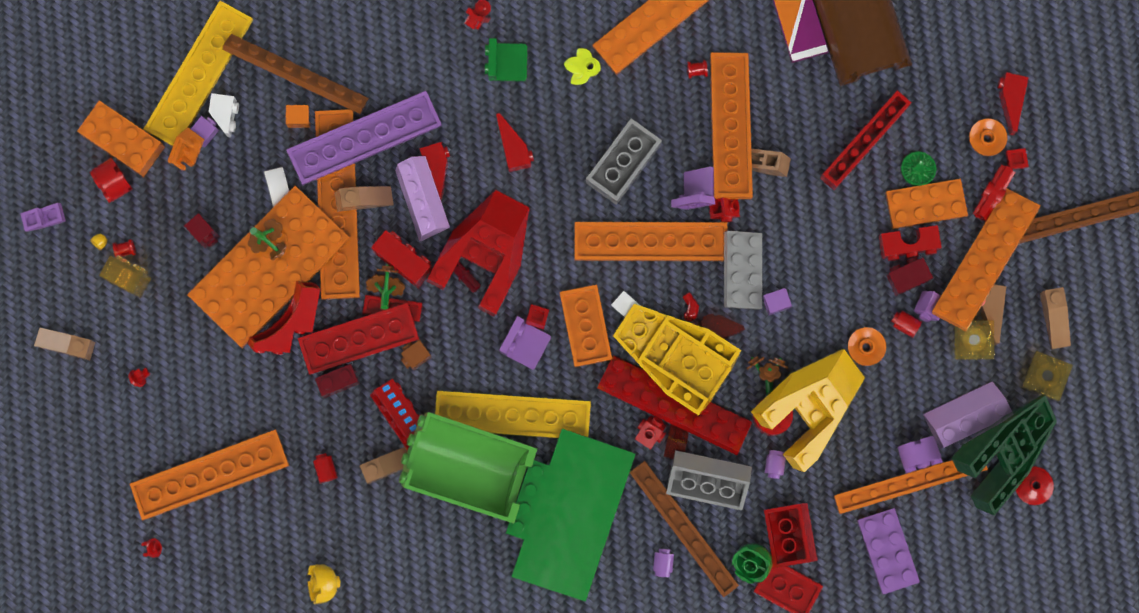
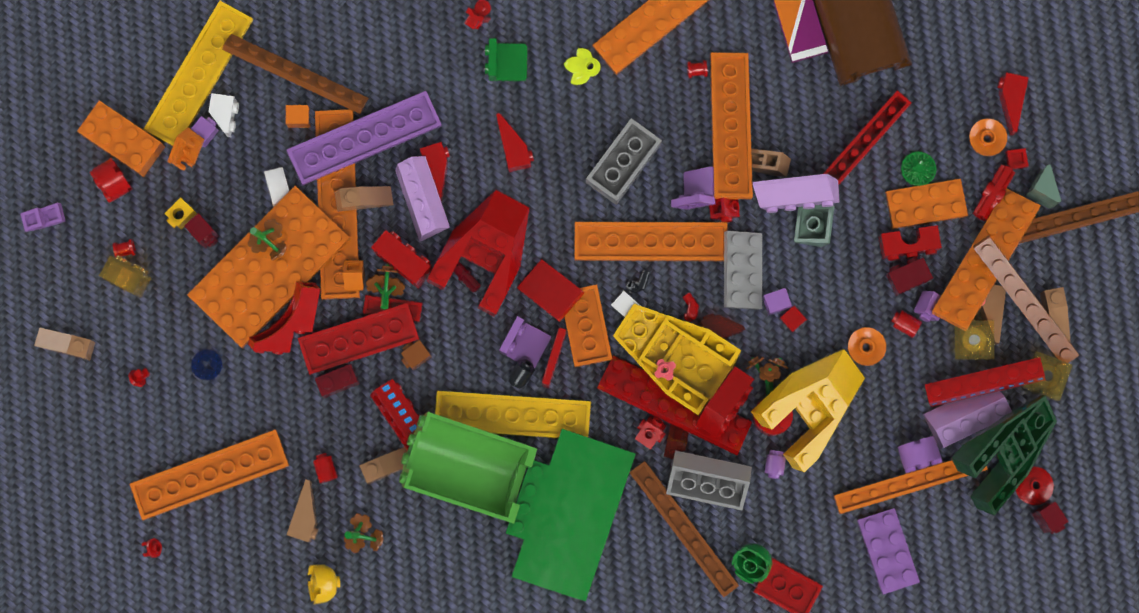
yellow hinge [90,234,107,250] -> none
red plate [525,304,549,329] -> none
medium lavender brick [653,548,674,577] -> none
red slope [764,503,818,568] -> none
none -> yellow brick [164,197,197,230]
none -> clear blue gear [191,350,223,381]
none -> medium nougat slope [287,479,319,543]
none -> orange panel [343,260,365,290]
none -> dark orange plant [344,513,383,553]
none -> black brick [509,359,535,389]
none -> red tile [517,259,584,322]
none -> red tile [542,328,566,389]
none -> black arm [626,270,651,293]
none -> coral plate [655,359,676,380]
none -> red brick [696,366,754,437]
none -> lavender slope [753,174,839,213]
none -> red tile [779,306,807,333]
none -> sand green slope [794,205,834,247]
none -> red brick [925,357,1046,407]
none -> plate [973,235,1079,366]
none -> sand green slope [1026,165,1061,209]
none -> dark red brick [1031,502,1069,534]

